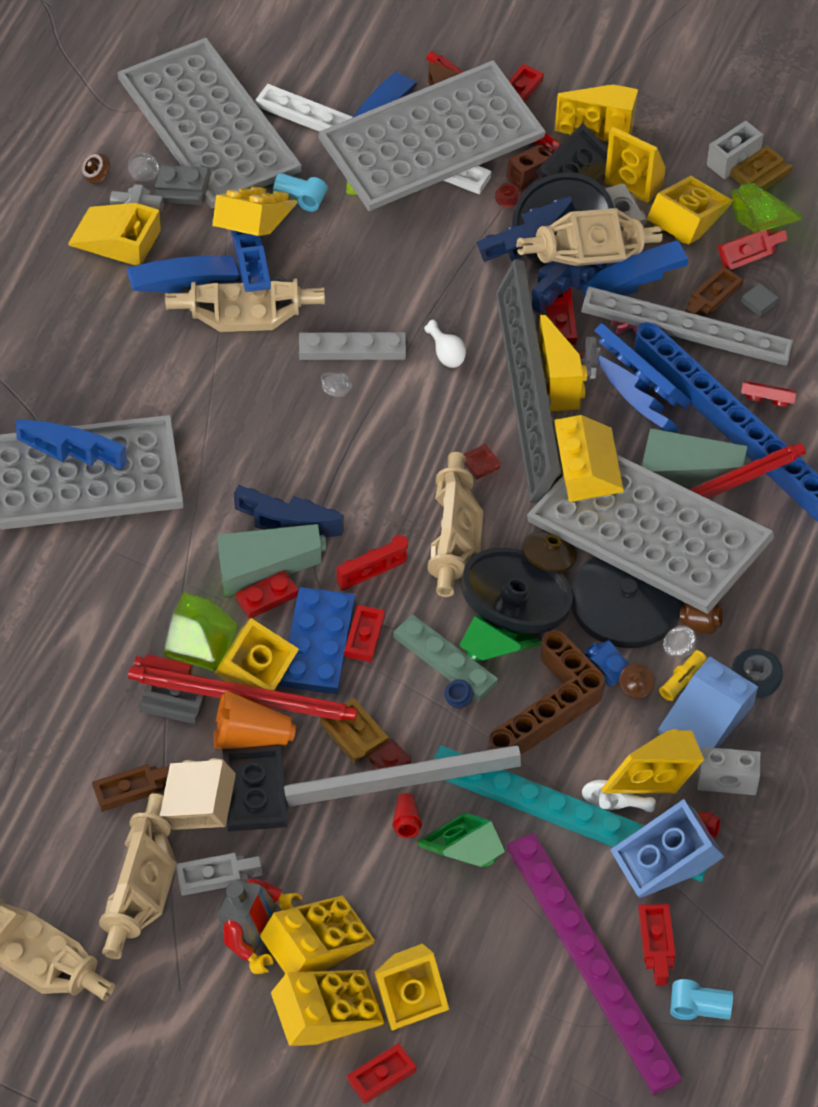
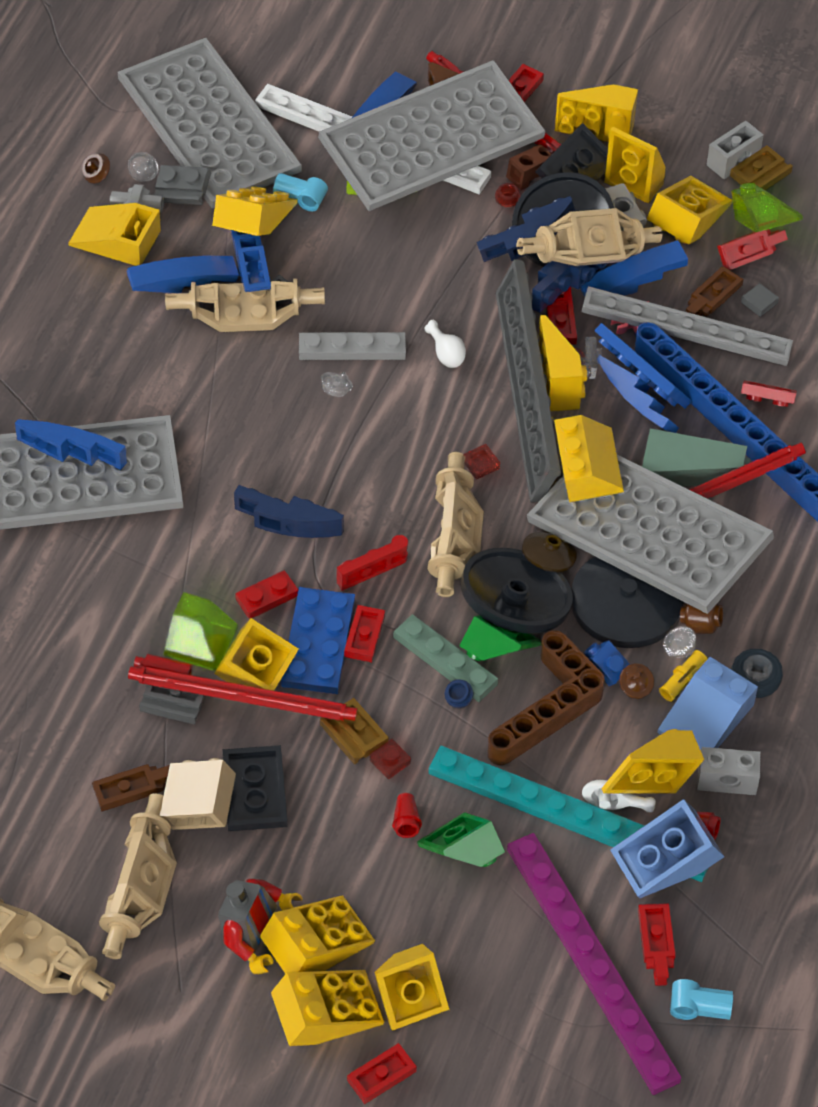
light grey hinge [176,853,262,896] -> none
orange cone [213,691,296,750] -> none
sand green slope [217,524,326,596] -> none
light grey tile [284,745,521,807] -> none

